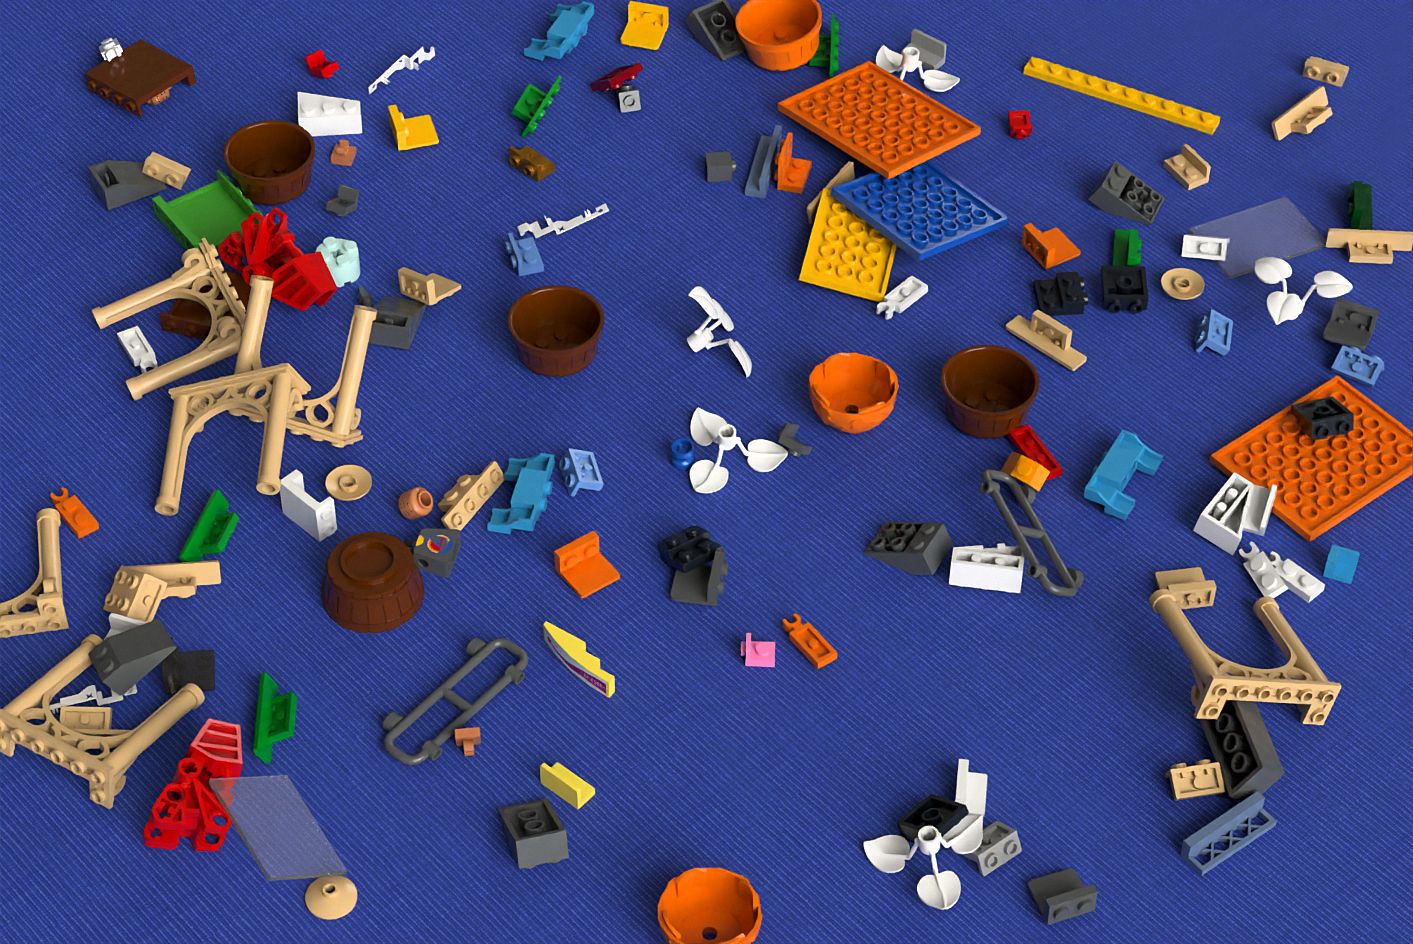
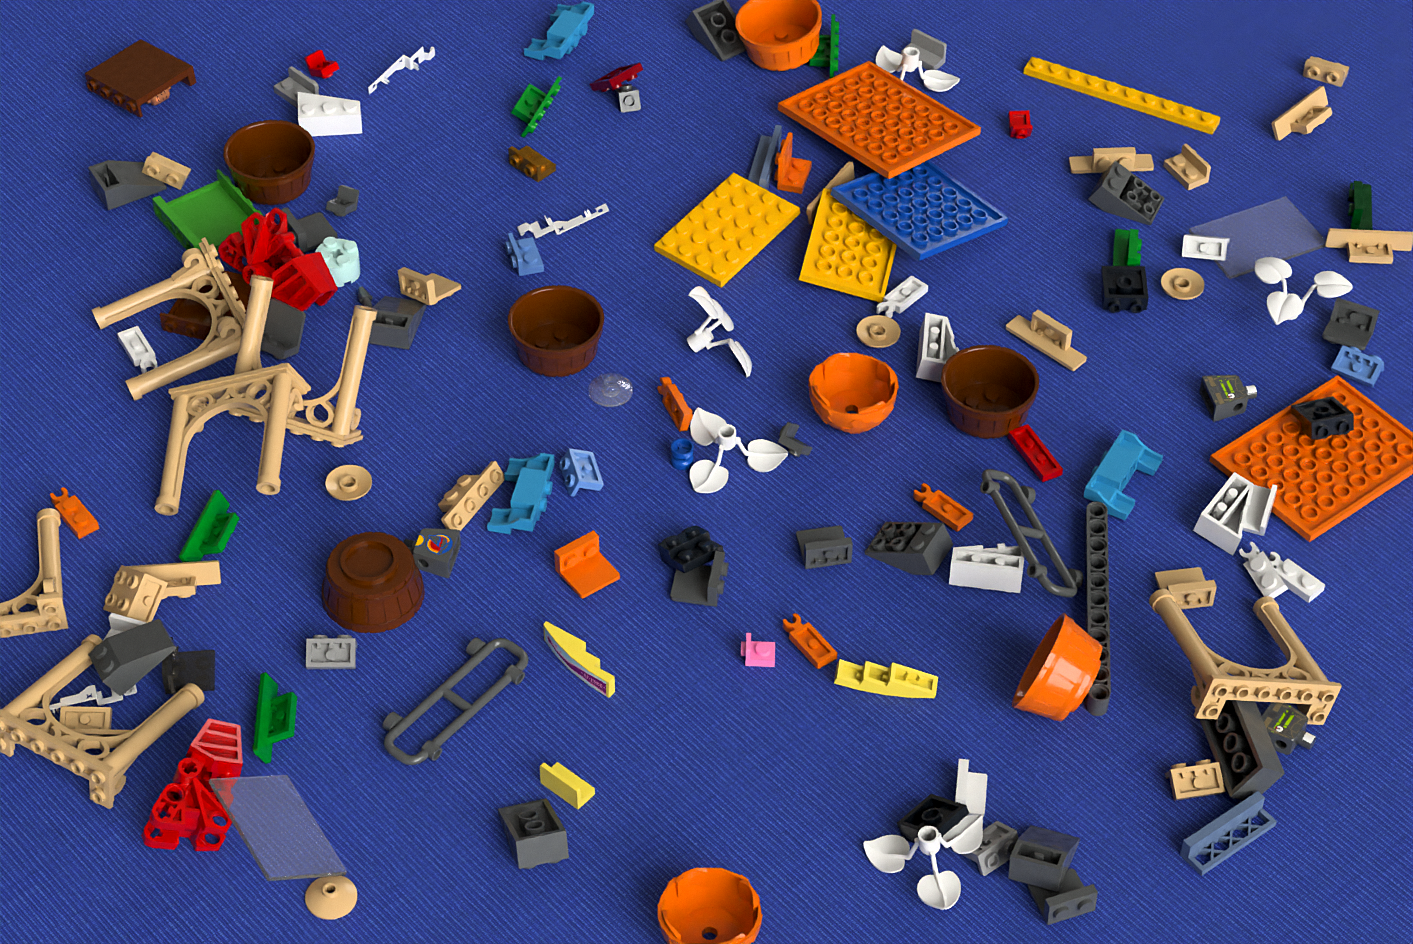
white plate [99,38,123,61] -> none
white panel [280,469,337,542] -> none
nougat tile [330,139,357,166] -> none
yellow bracket [388,105,439,151] -> none
nougat head [398,487,433,520] -> none
nougat tile [455,727,481,756] -> none
yellow bracket [621,1,669,50] -> none
dark grey brick [705,151,736,182] -> none
light orange slope [1001,451,1050,492] -> none
orange bracket [1021,223,1081,270] -> none
black plate [1033,272,1088,316] -> none
medium blue bracket [1195,309,1233,356] -> none
dark azure panel [1323,544,1360,584] -> none
none -> dark grey bracket [260,298,306,359]
none -> light grey bracket [274,66,319,108]
none -> dark grey bracket [279,207,338,253]
none -> light grey bracket [306,635,358,669]
none -> clear dish [588,373,633,407]
none -> yellow plate [654,172,800,288]
none -> orange plate [657,377,693,432]
none -> dark grey bracket [796,525,853,569]
none -> light yellow slope [834,659,938,698]
none -> tan dish [856,315,901,348]
none -> orange plate [913,483,973,532]
none -> white wedge [916,313,959,382]
none -> dark grey slope [1008,825,1080,892]
none -> orange piece [1012,613,1102,721]
none -> tan bracket [1069,147,1154,174]
none -> dark grey beam [1084,501,1111,716]
none -> dark grey torso [1199,375,1257,422]
none -> dark grey torso [1262,702,1316,755]

